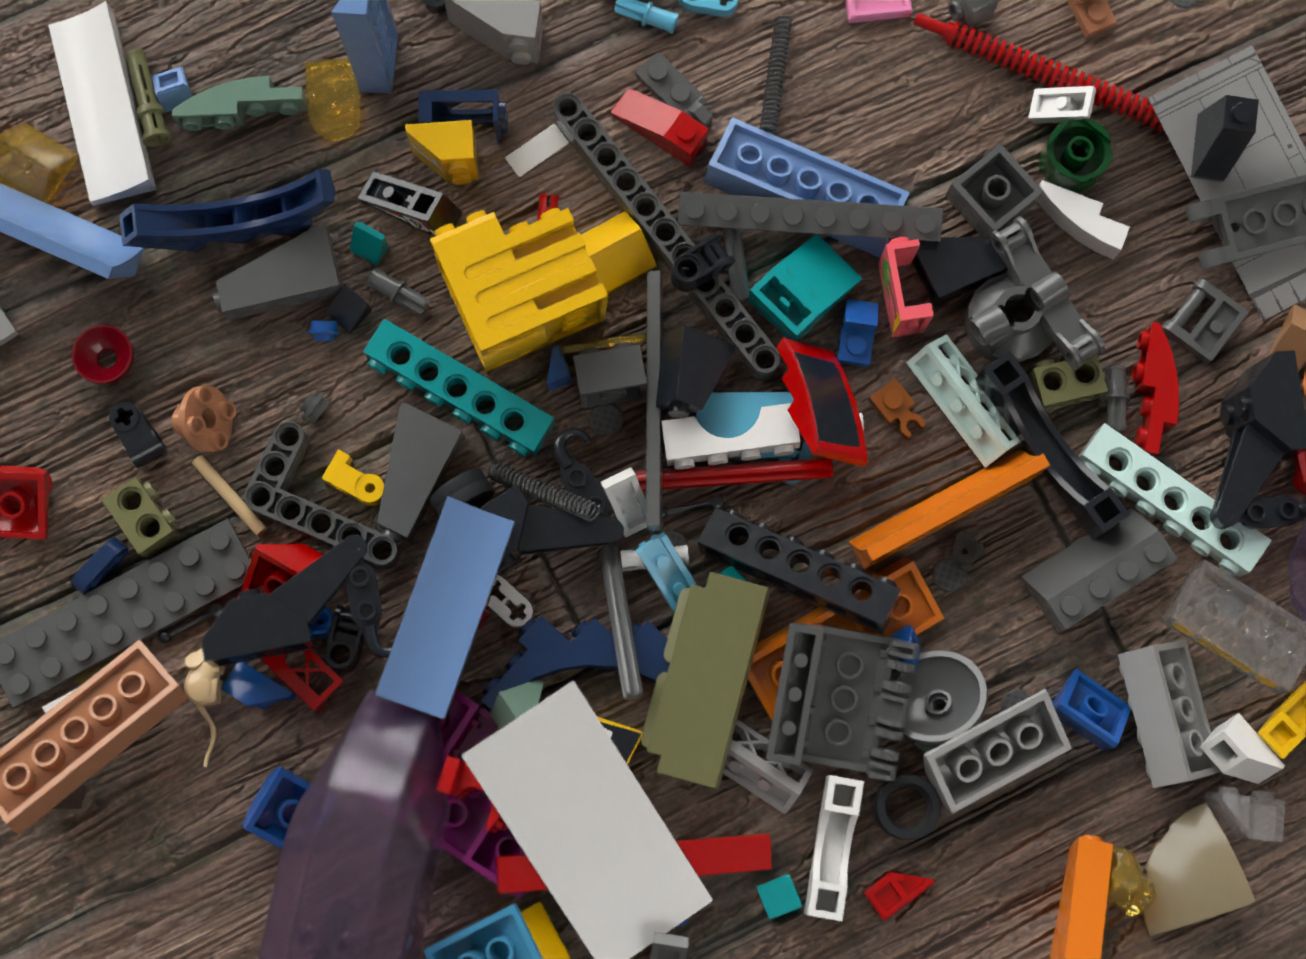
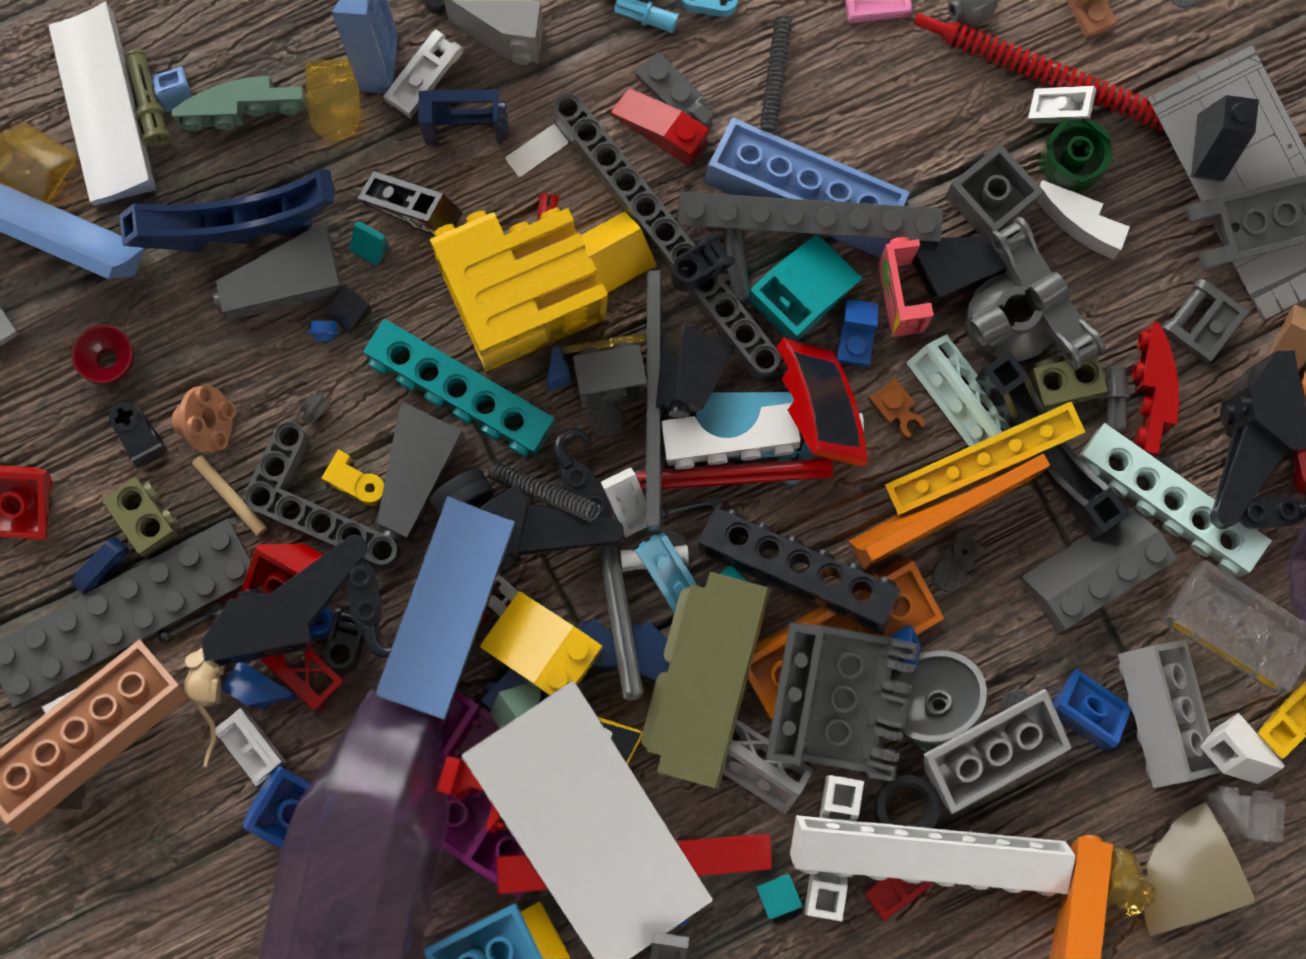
dark grey axle [367,268,431,316] -> none
yellow slope [405,120,479,185] -> none
none -> white hinge [215,708,287,787]
none -> white plate [384,30,463,118]
none -> yellow slope [479,591,603,696]
none -> white brick [790,816,1075,896]
none -> yellow plate [885,402,1086,515]

